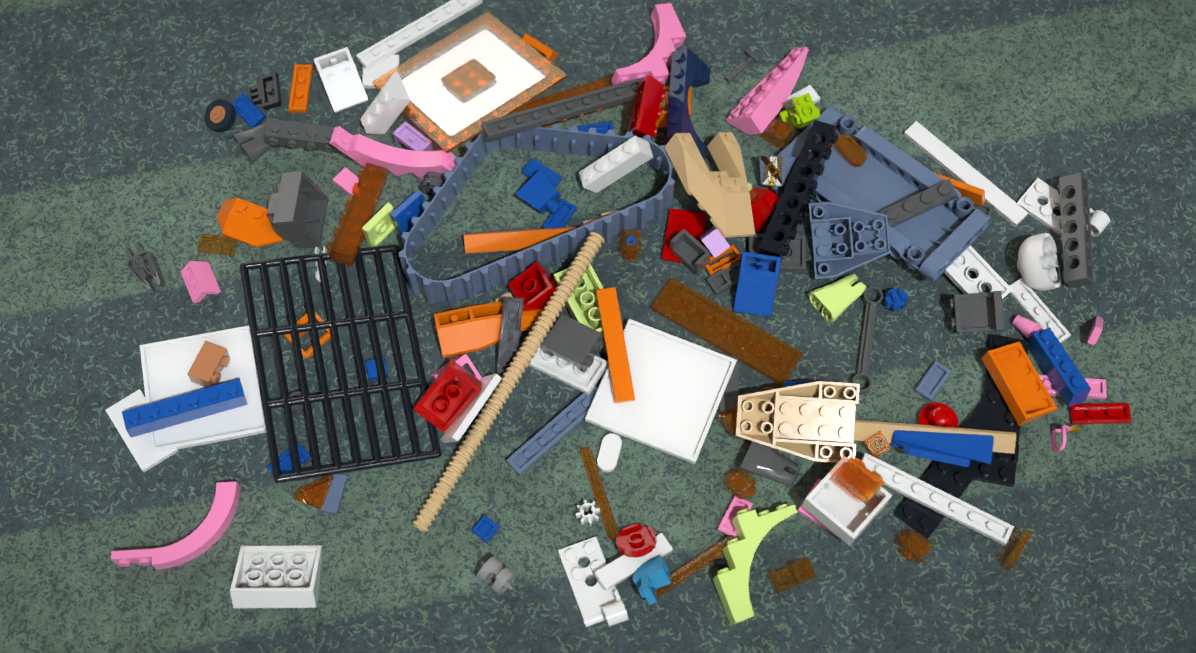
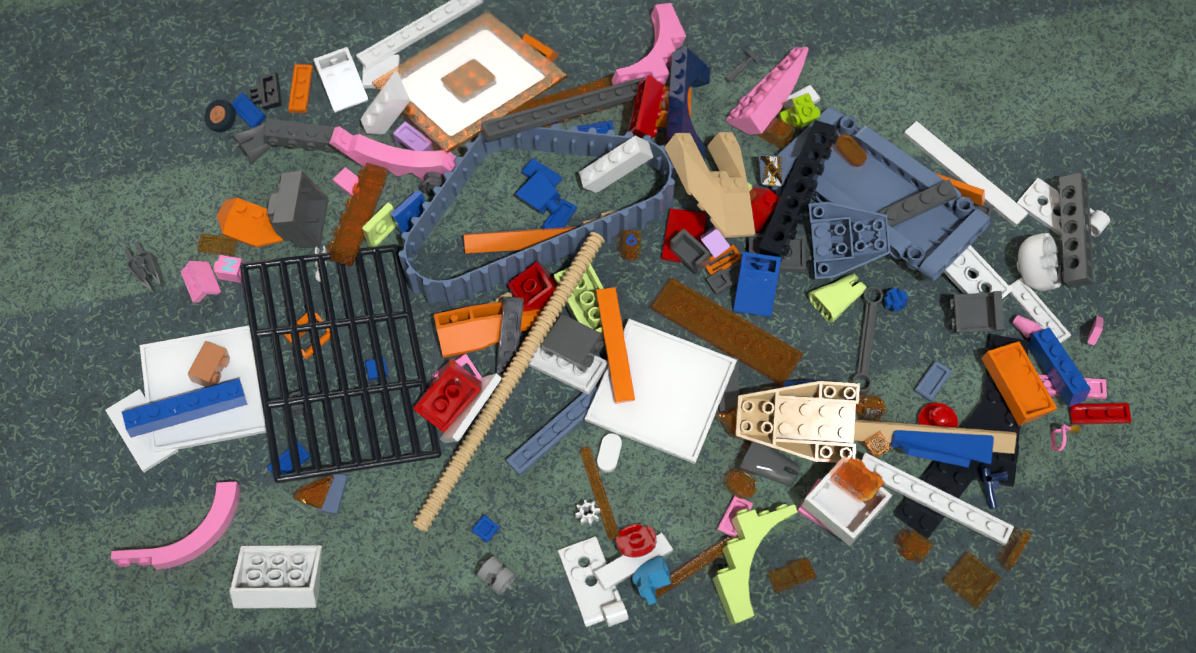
none -> bright pink brick [214,255,244,283]
none -> clear orange head [855,395,886,421]
none -> clear orange tile [943,552,1001,609]
none -> dark blue hose [981,468,1008,509]

